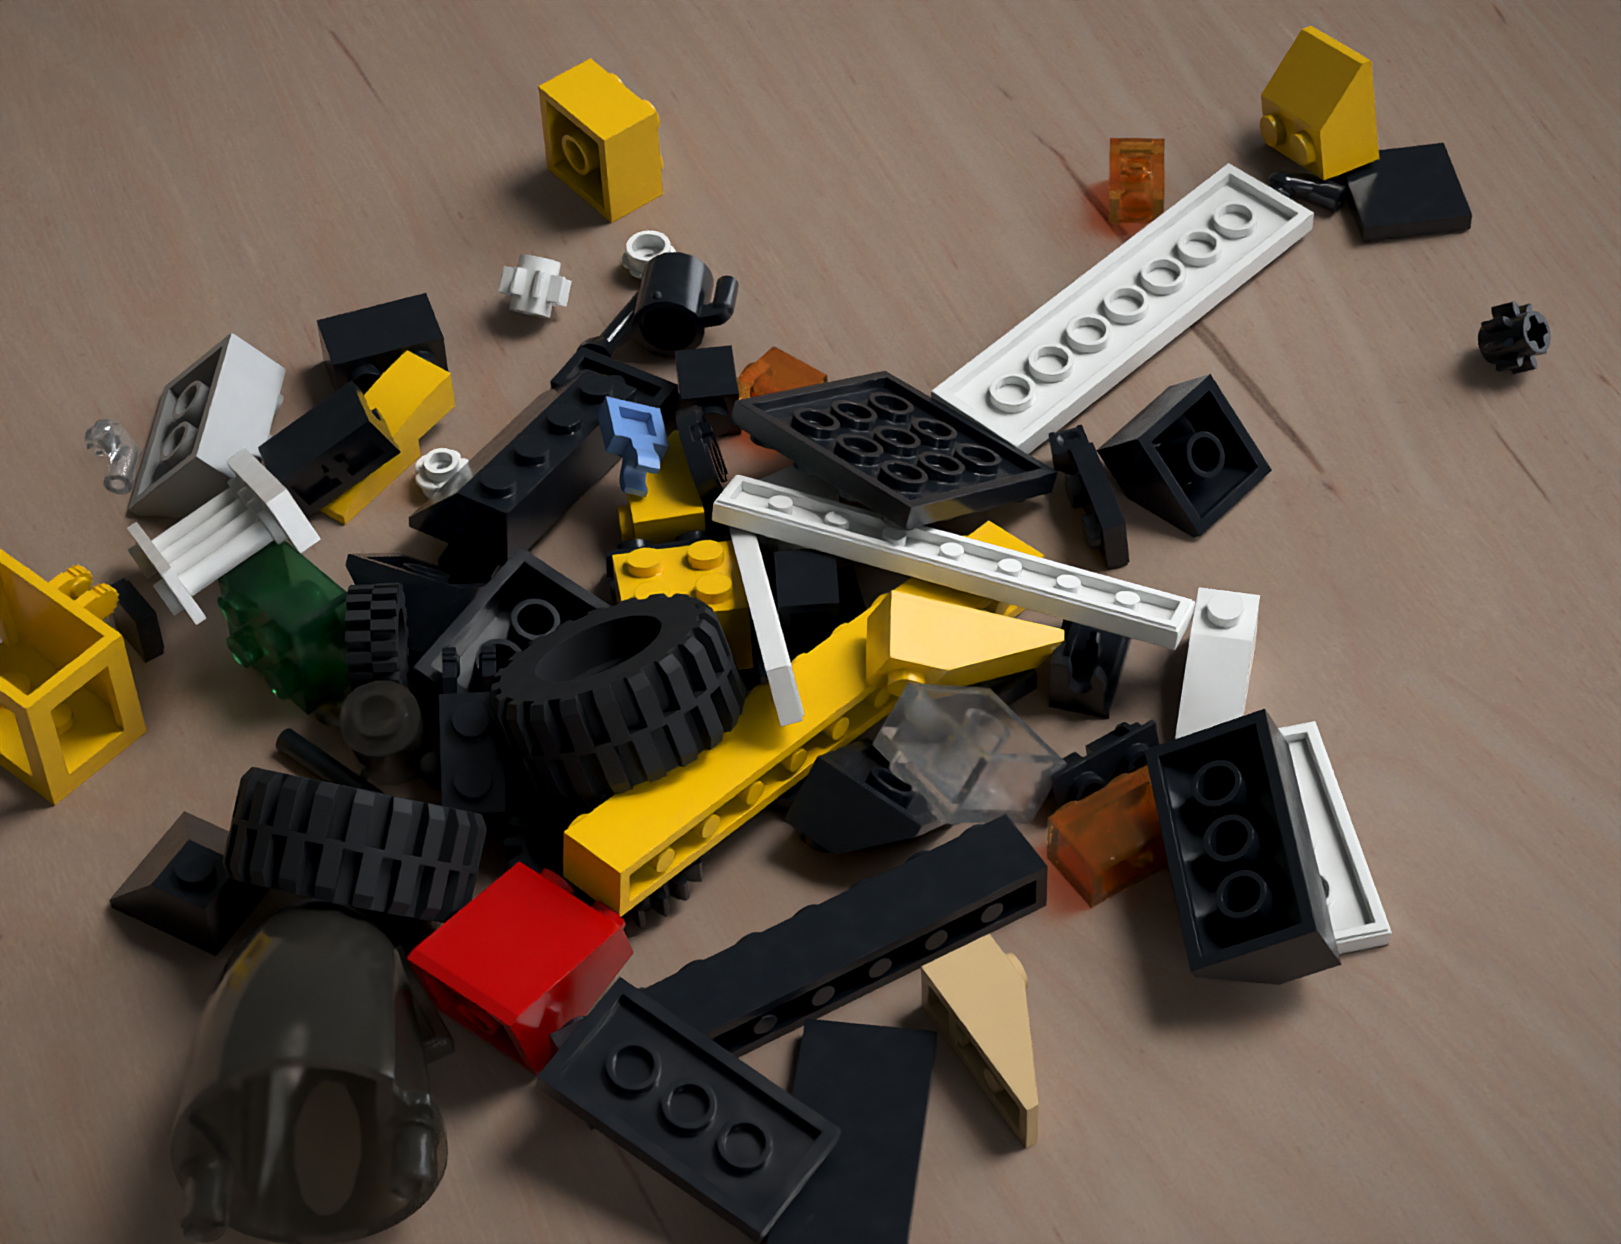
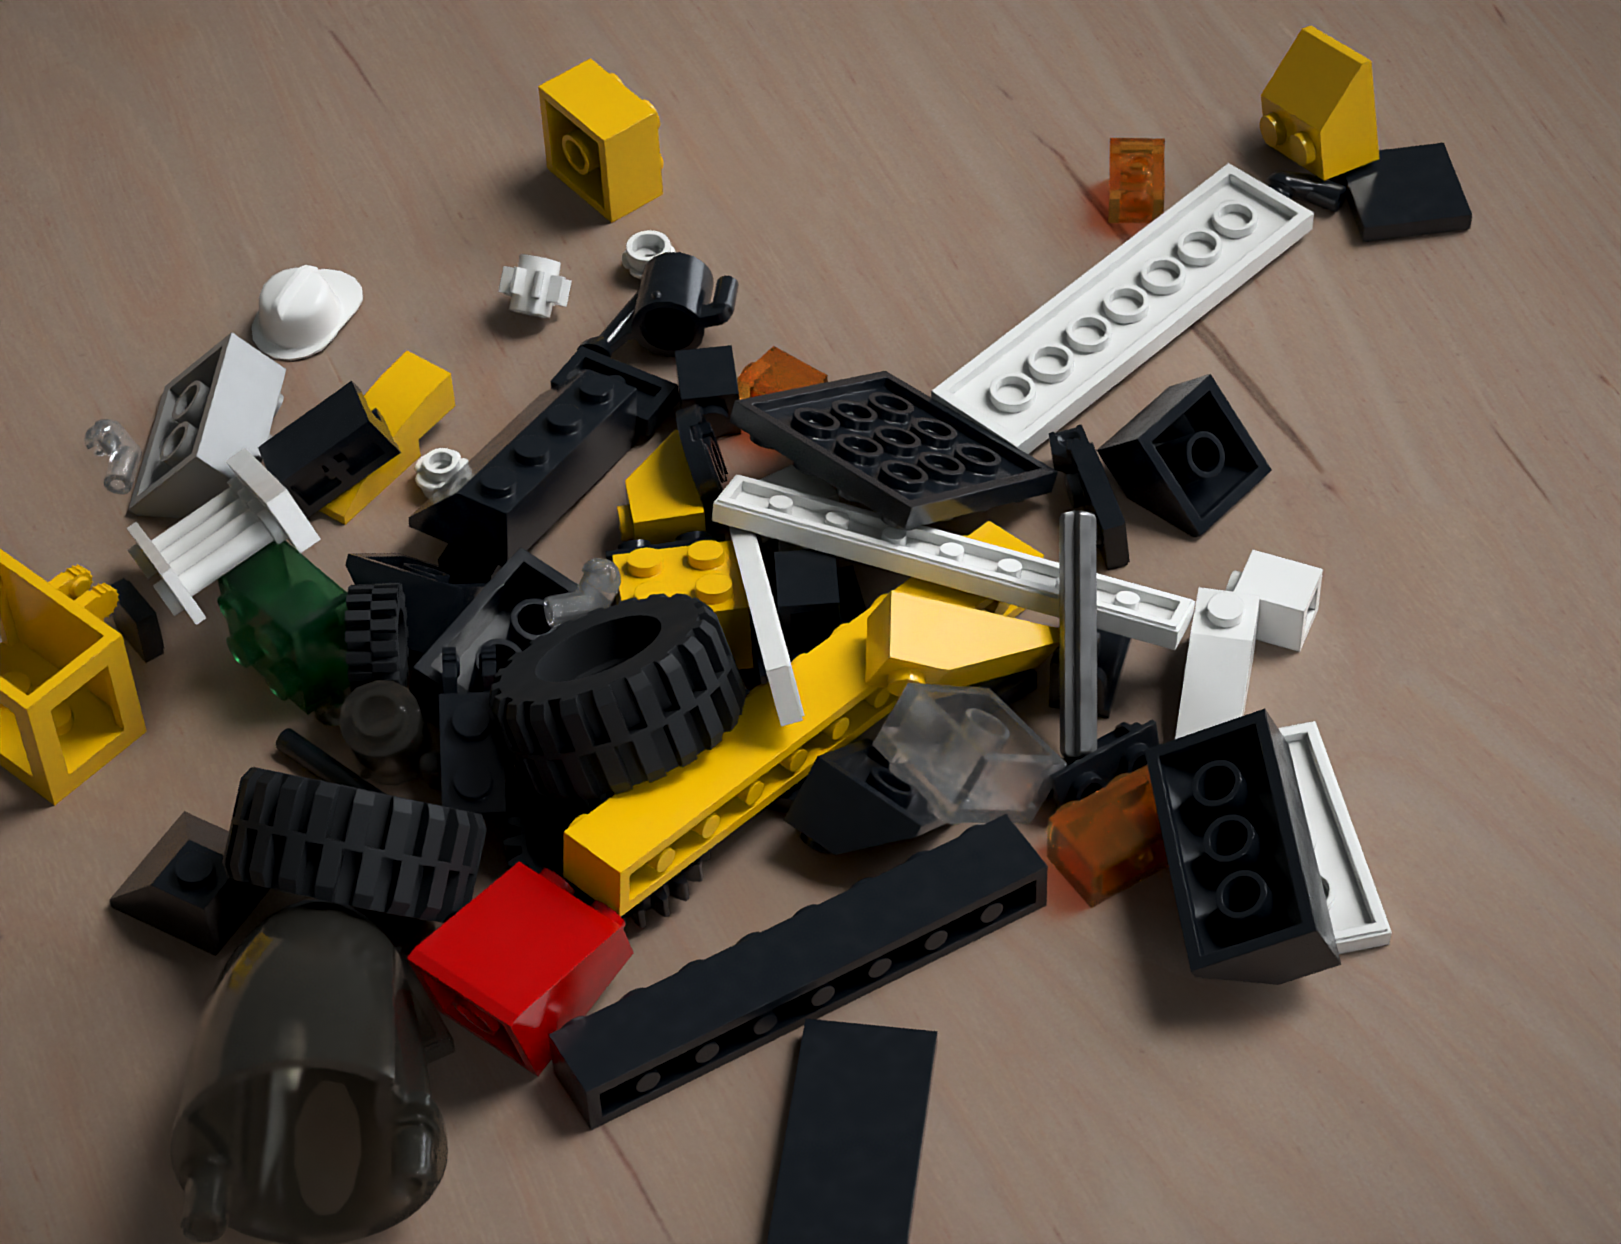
black brick [316,293,449,395] -> none
black plate [537,977,841,1244] -> none
medium blue plate [597,396,669,497] -> none
tan slope [921,933,1039,1148] -> none
black gear [1478,301,1551,374] -> none
none -> white piece [252,265,363,361]
none -> clear arm [544,558,621,627]
none -> flat silver axle [1059,511,1097,759]
none -> white brick [1226,550,1323,652]

